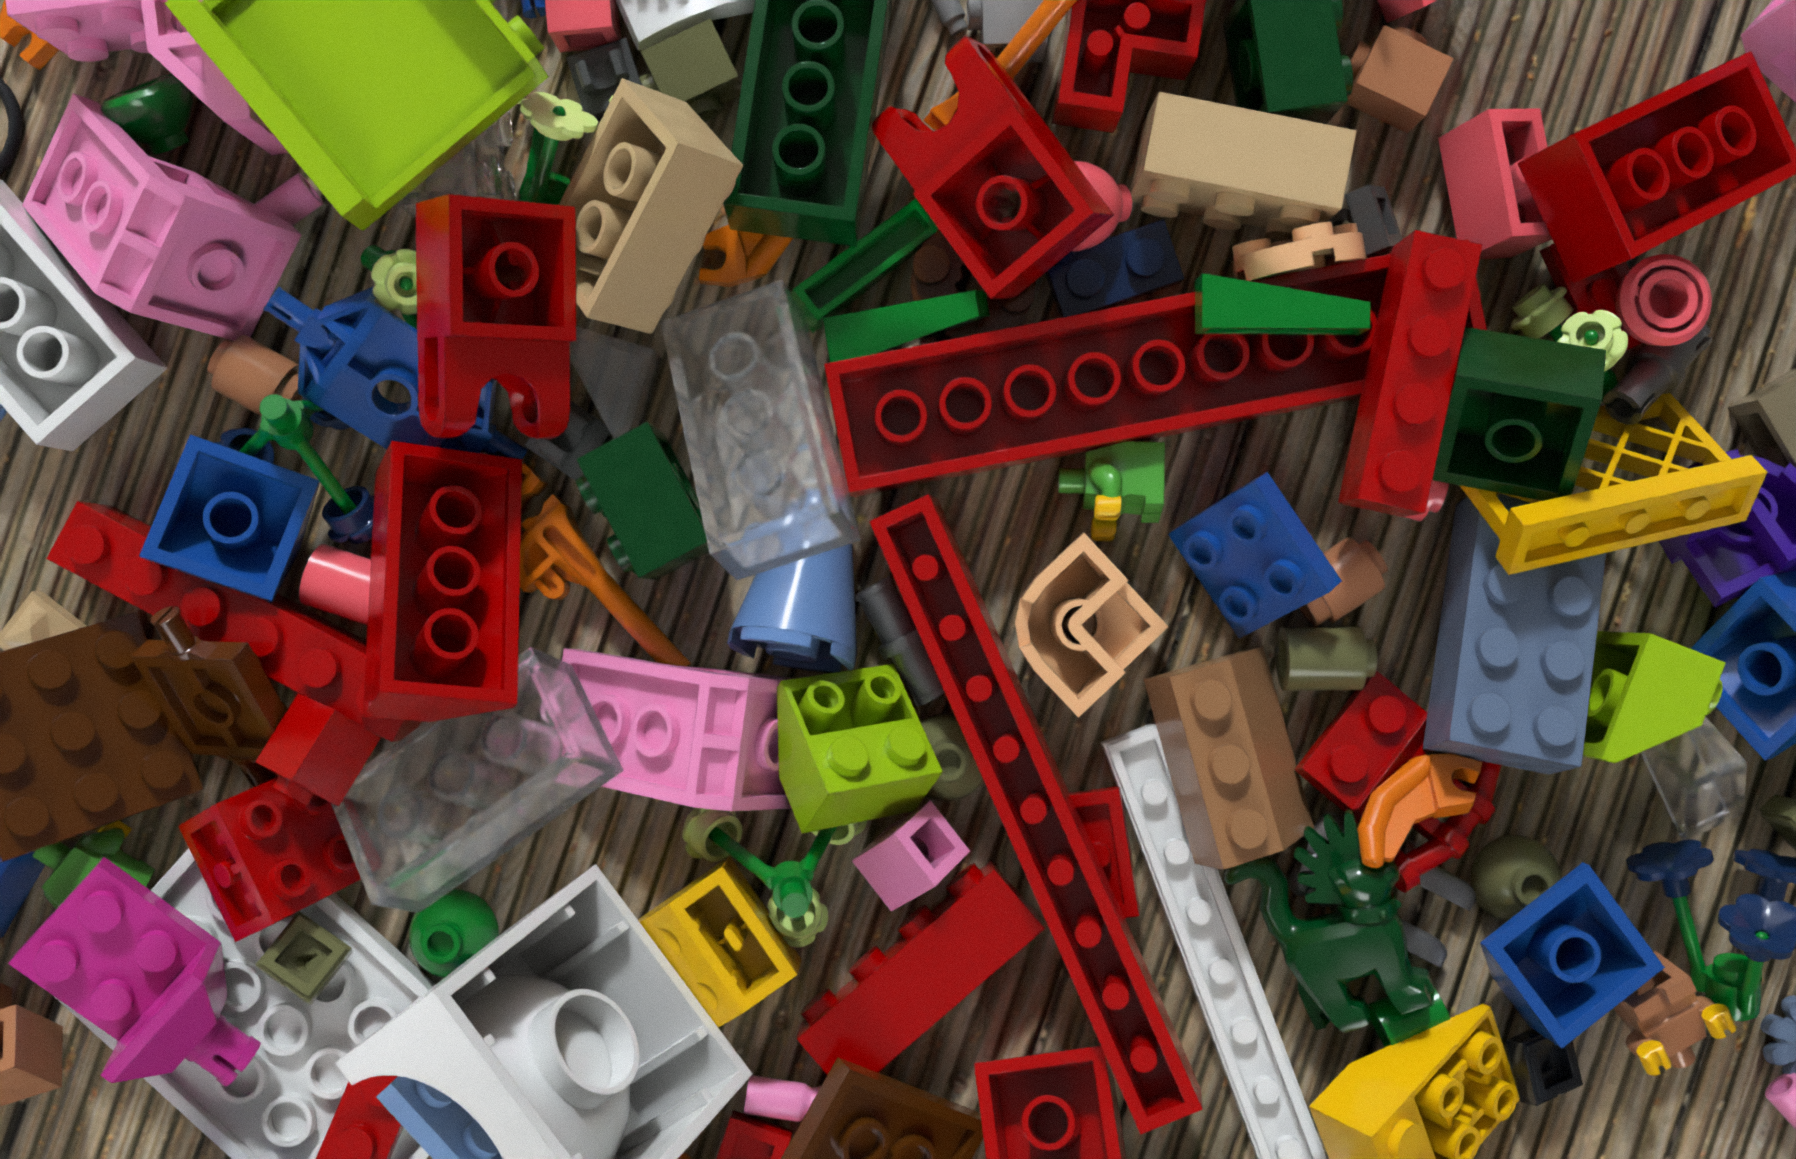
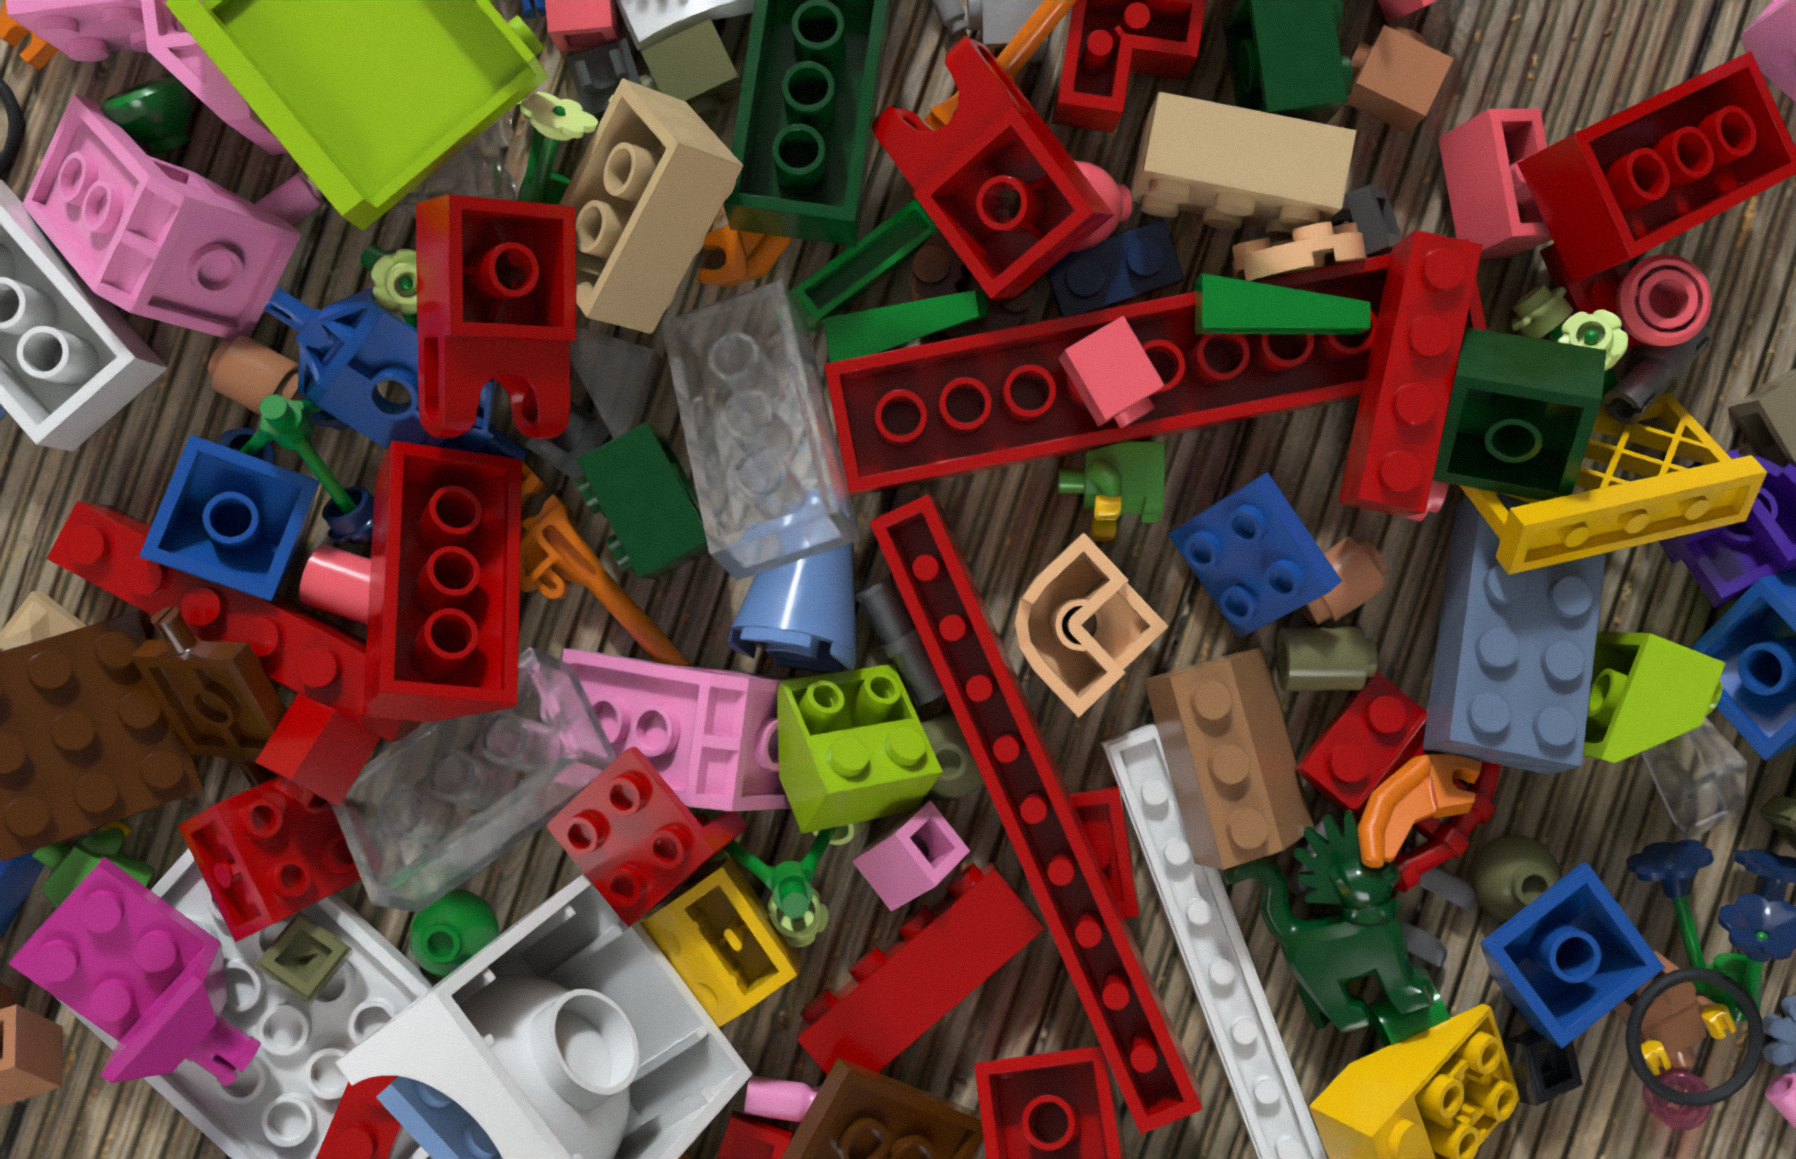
none -> red bracket [547,747,748,928]
none -> coral brick [1059,315,1165,429]
none -> black tyre [1625,967,1764,1107]
none -> clear pink bush [1642,1066,1712,1130]

